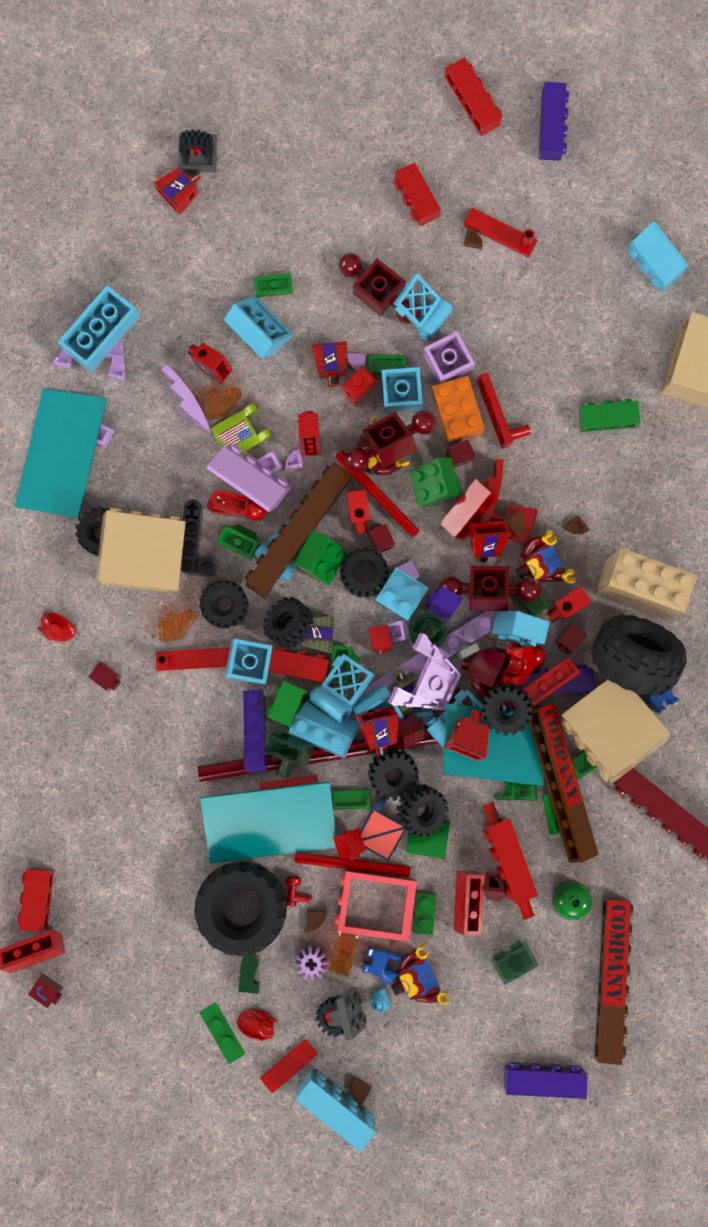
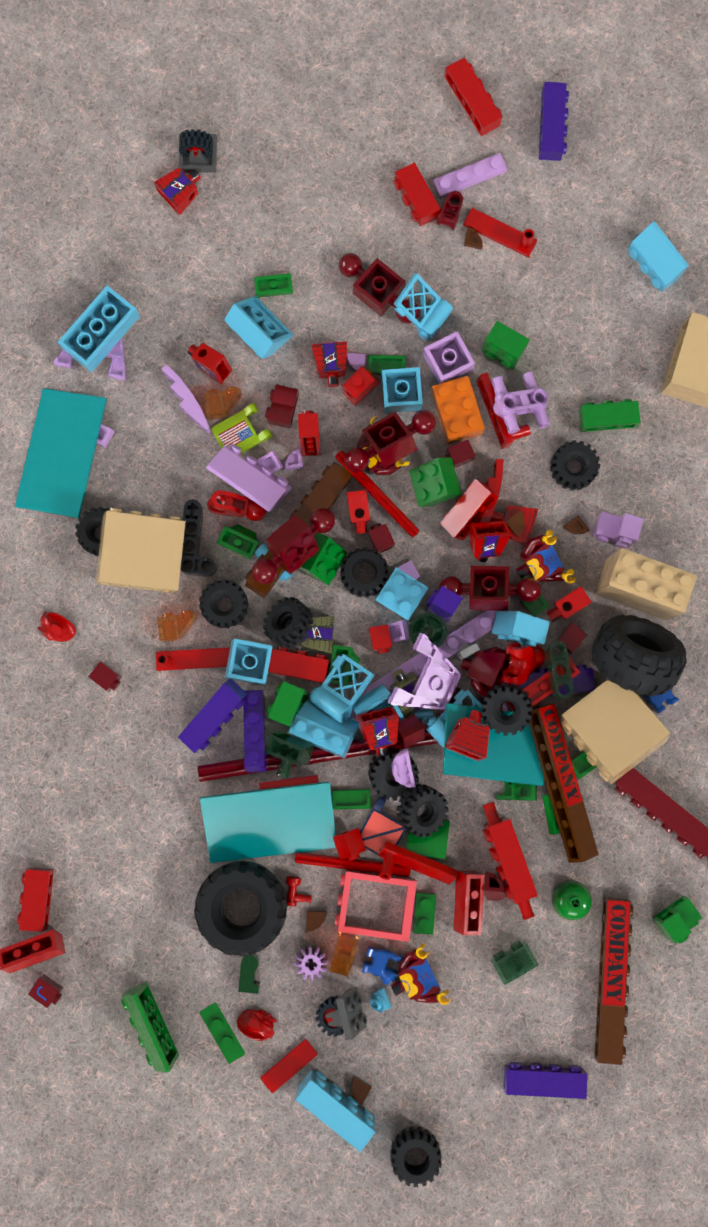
none -> green slope [121,981,179,1073]
none -> dark purple brick [178,679,248,753]
none -> dark red brick [252,508,335,584]
none -> dark red brick [265,384,299,428]
none -> red piece [378,841,458,885]
none -> black tyre [390,1126,442,1187]
none -> lavender tile [392,749,416,788]
none -> lavender plate [433,153,507,199]
none -> dark red piece [436,191,464,231]
none -> green brick [481,321,530,370]
none -> lavender piece [491,372,550,434]
none -> clear green beam [546,641,573,700]
none -> black tyre [550,440,600,491]
none -> lavender brick [593,511,644,548]
none -> green brick [652,896,702,944]

